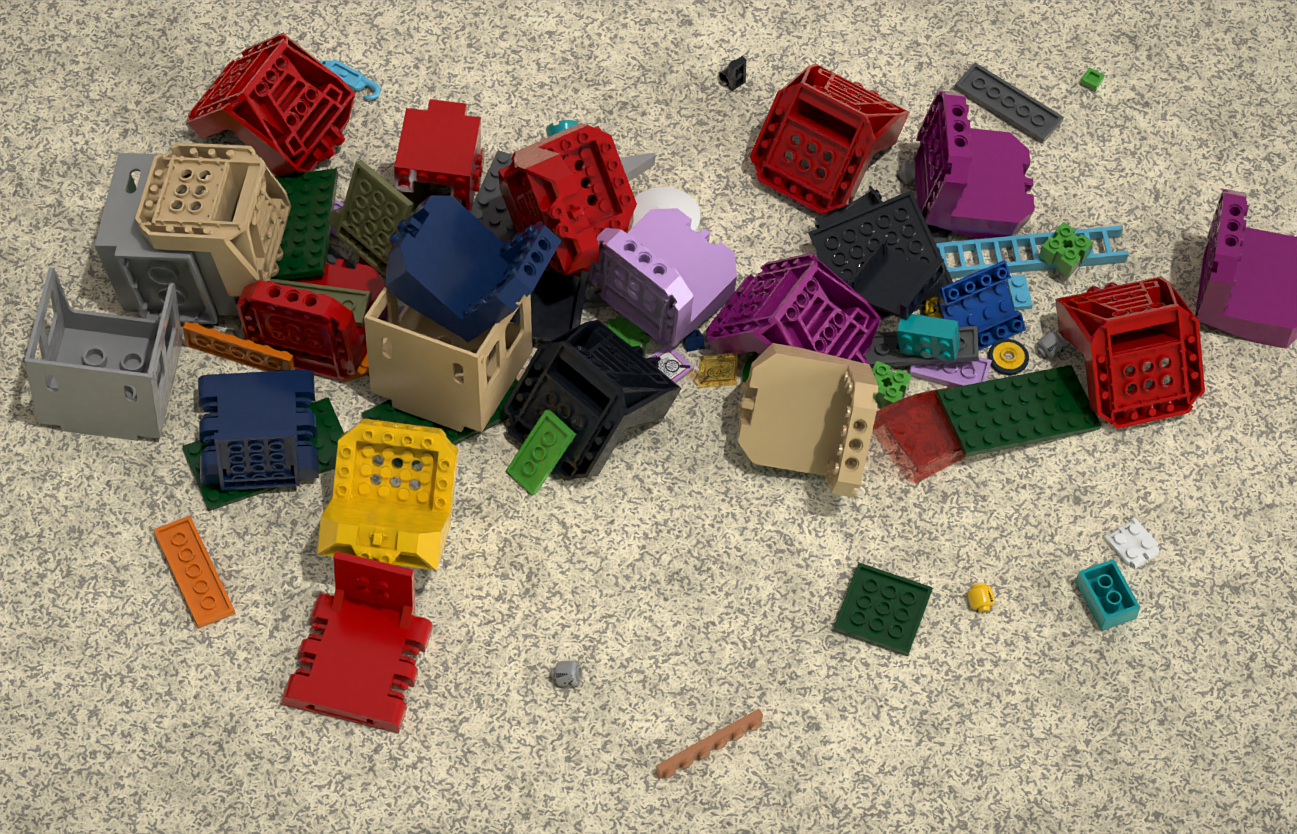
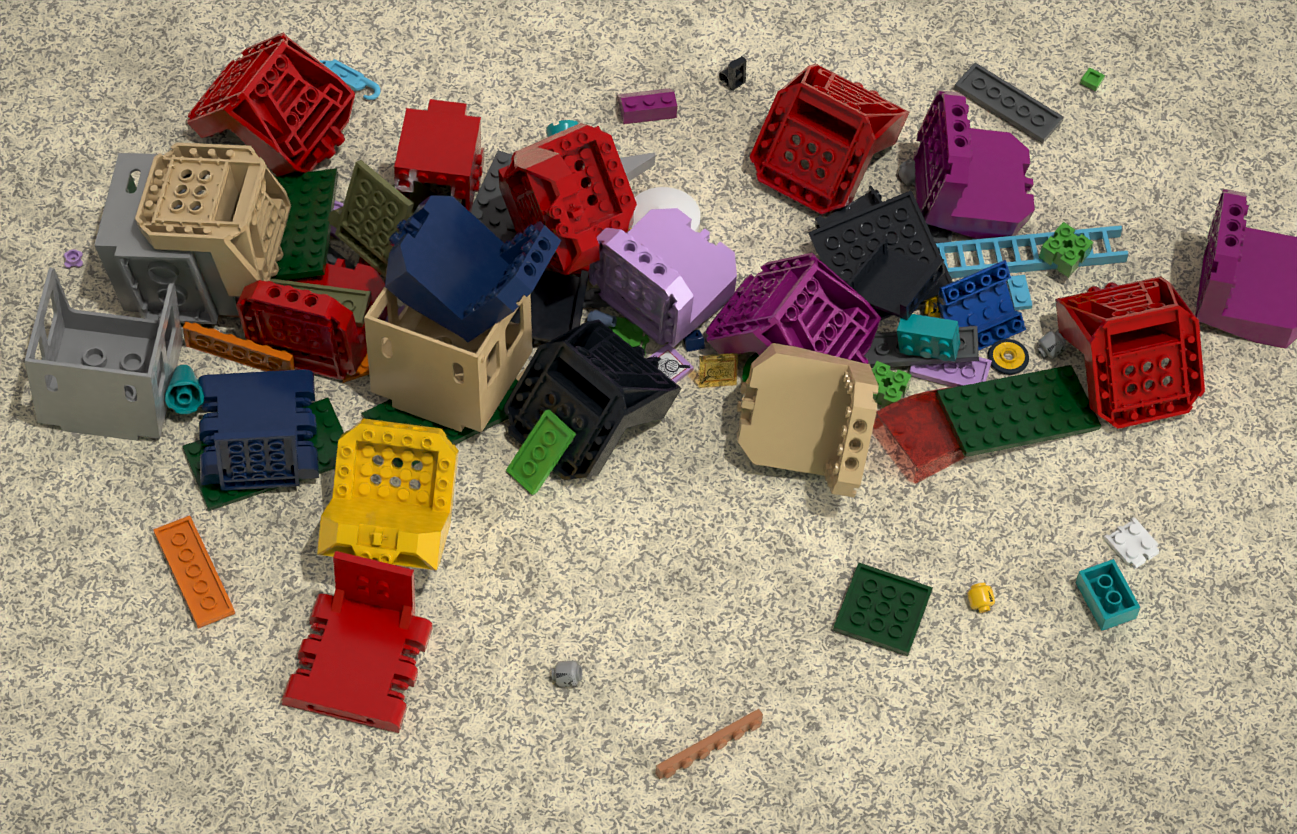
none -> lavender plate [64,249,83,268]
none -> teal cone [165,365,204,414]
none -> sand blue cone [587,310,617,327]
none -> magenta slope [617,88,678,124]

